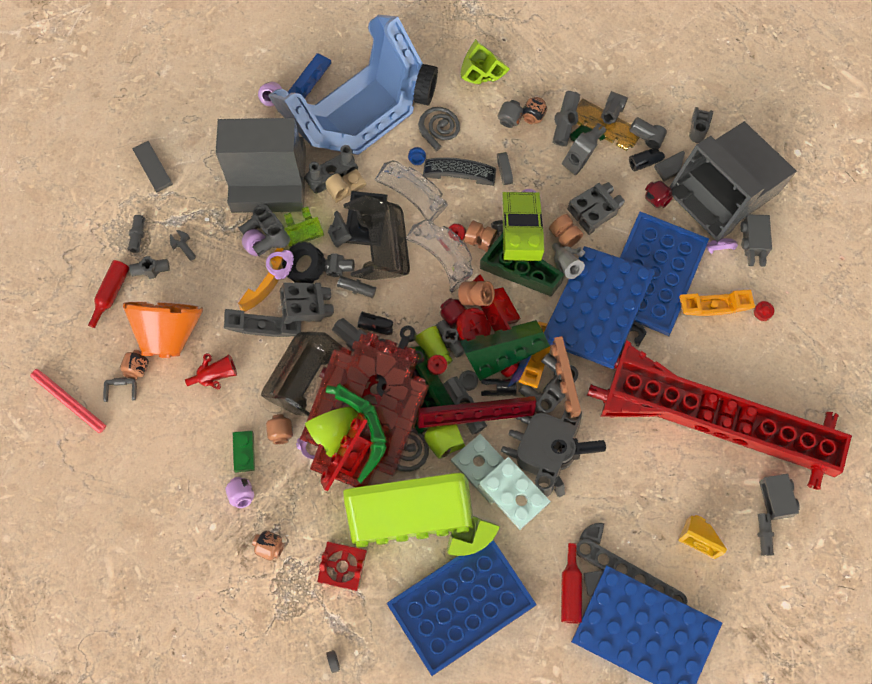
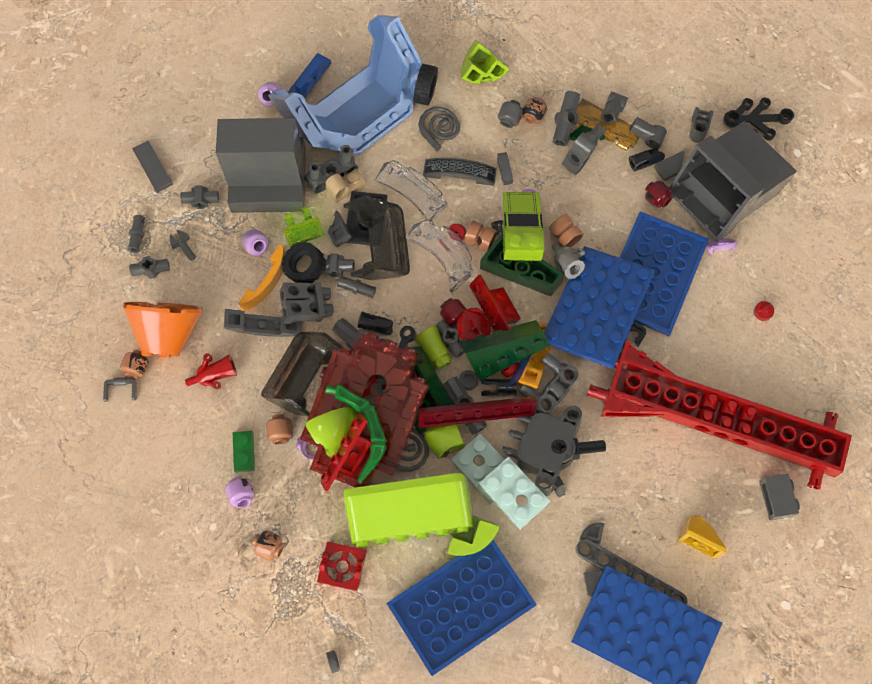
coral axle [30,369,106,433] -> none
red piece [88,260,129,328] -> none
dark grey piece [238,204,290,257] -> none
lavender piece [266,250,294,280] -> none
blue plate [408,147,426,165] -> none
red tile [427,355,447,375] -> none
nougat wheel [458,281,494,306] -> none
nougat plate [551,336,581,418] -> none
red piece [561,543,582,624] -> none
dark grey hips [567,182,625,235] -> none
light orange slope [679,290,755,316] -> none
dark grey hinge [740,214,772,267] -> none
dark grey pin [757,513,774,556] -> none
none -> dark grey axle [180,185,219,209]
none -> black plant [723,97,794,141]

